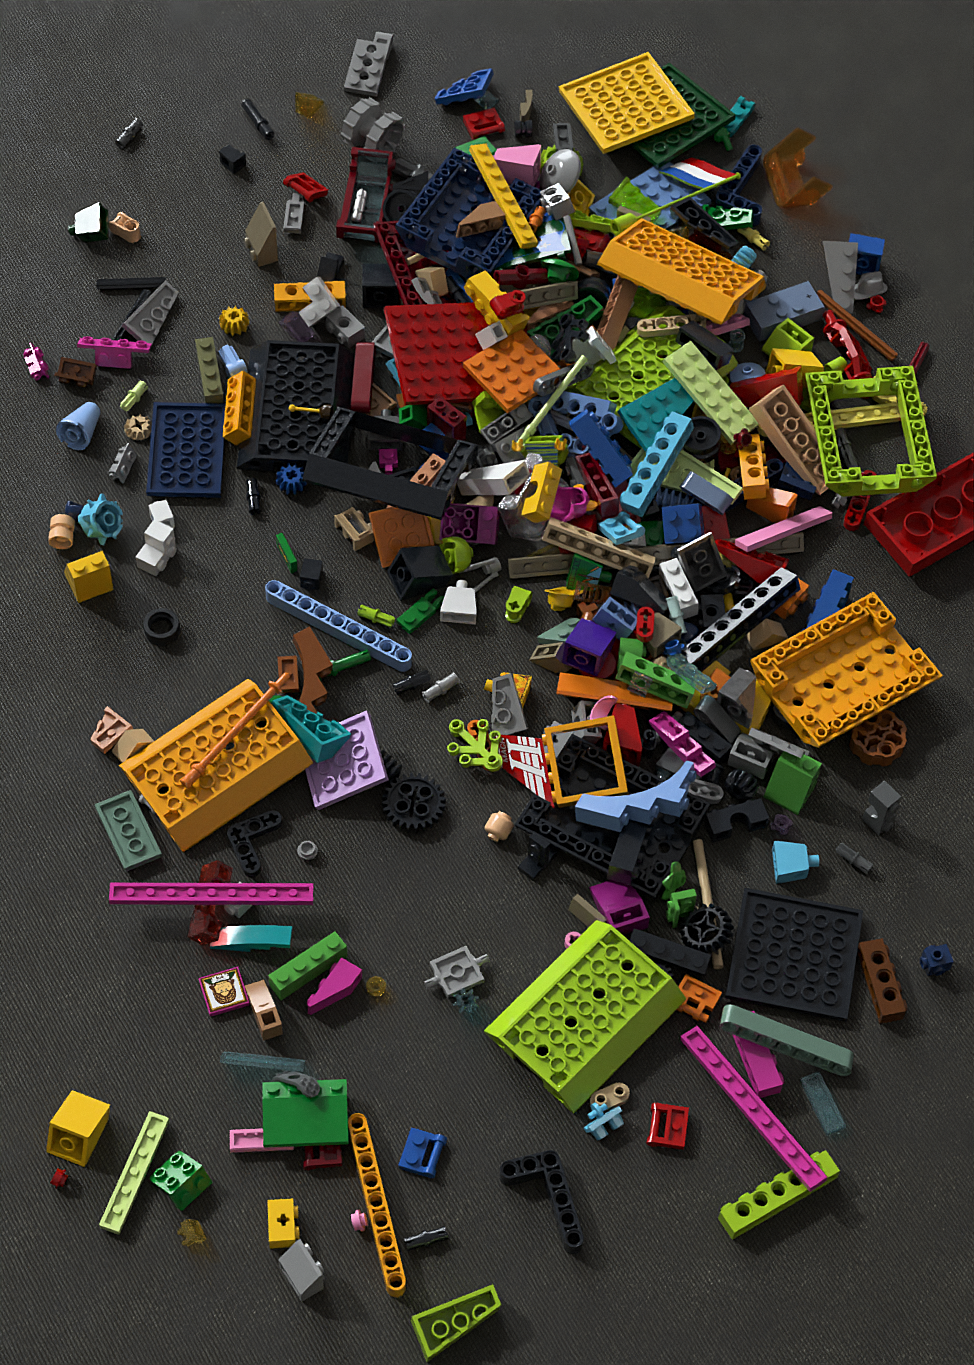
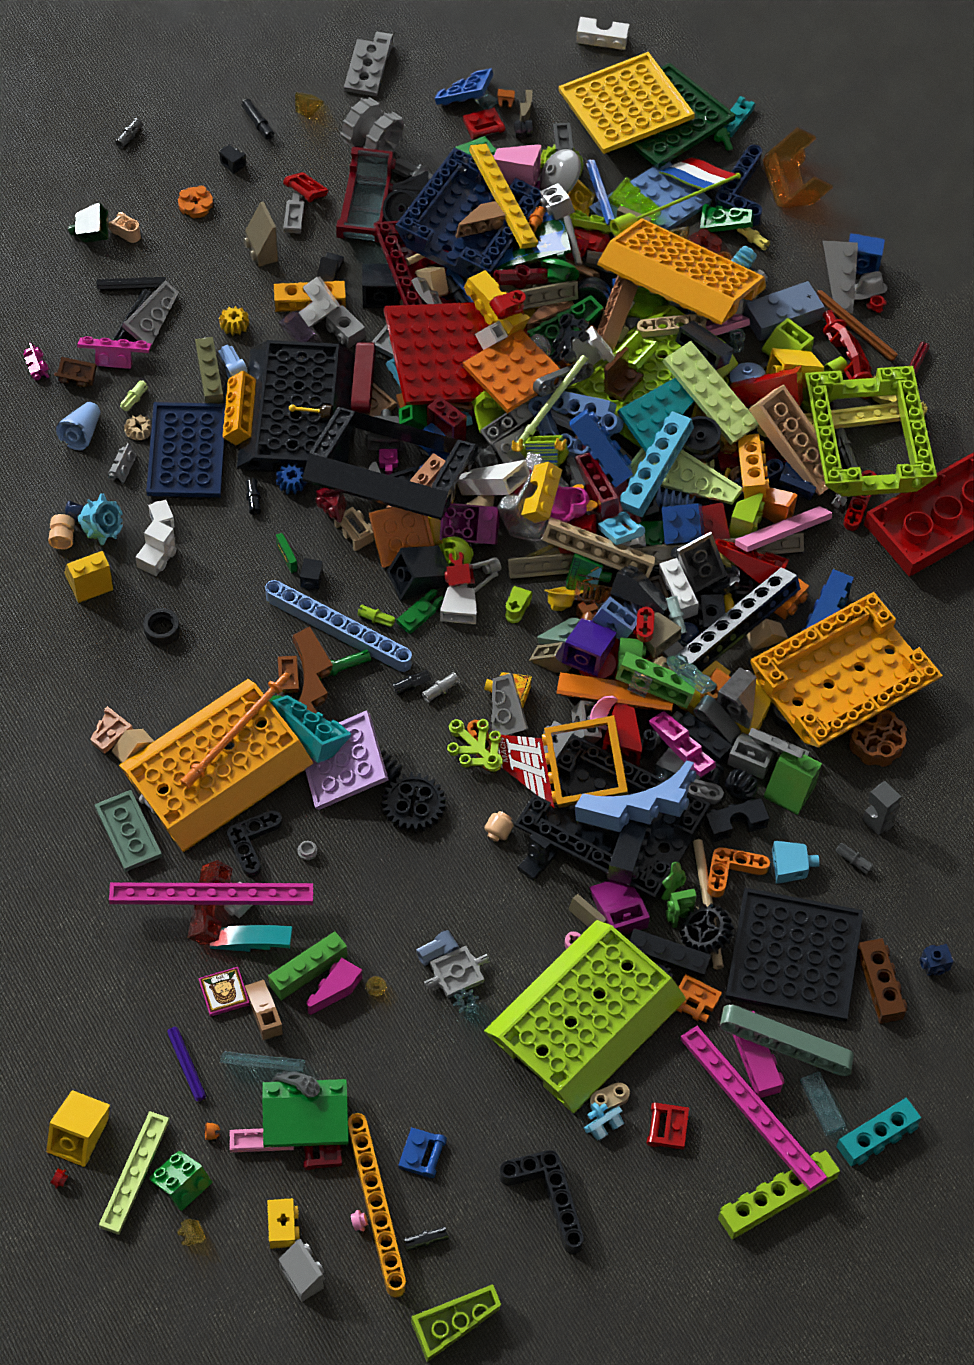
white axle [351,189,367,223] -> none
blue plate [663,639,685,657] -> none
black wedge [670,197,739,250] -> none
sand blue beam [679,471,733,515] -> none
dark red plate [733,428,752,450] -> none
clear purple plate [770,814,793,836] -> none
none -> dark purple axle [167,1027,206,1102]
none -> orange plate [178,186,213,218]
none -> orange hinge [205,1123,220,1140]
none -> dark red slope [316,488,347,523]
none -> sand blue piece [416,930,460,966]
none -> red brick [445,552,475,587]
none -> orange tile [497,89,515,108]
none -> white arch [576,17,629,50]
none -> axle [586,159,615,226]
none -> reddish brown bracket [603,347,643,402]
none -> lime bracket [616,331,659,370]
none -> orange beam [707,847,770,897]
none -> lime slope [729,493,765,538]
none -> teal brick [836,1098,921,1167]

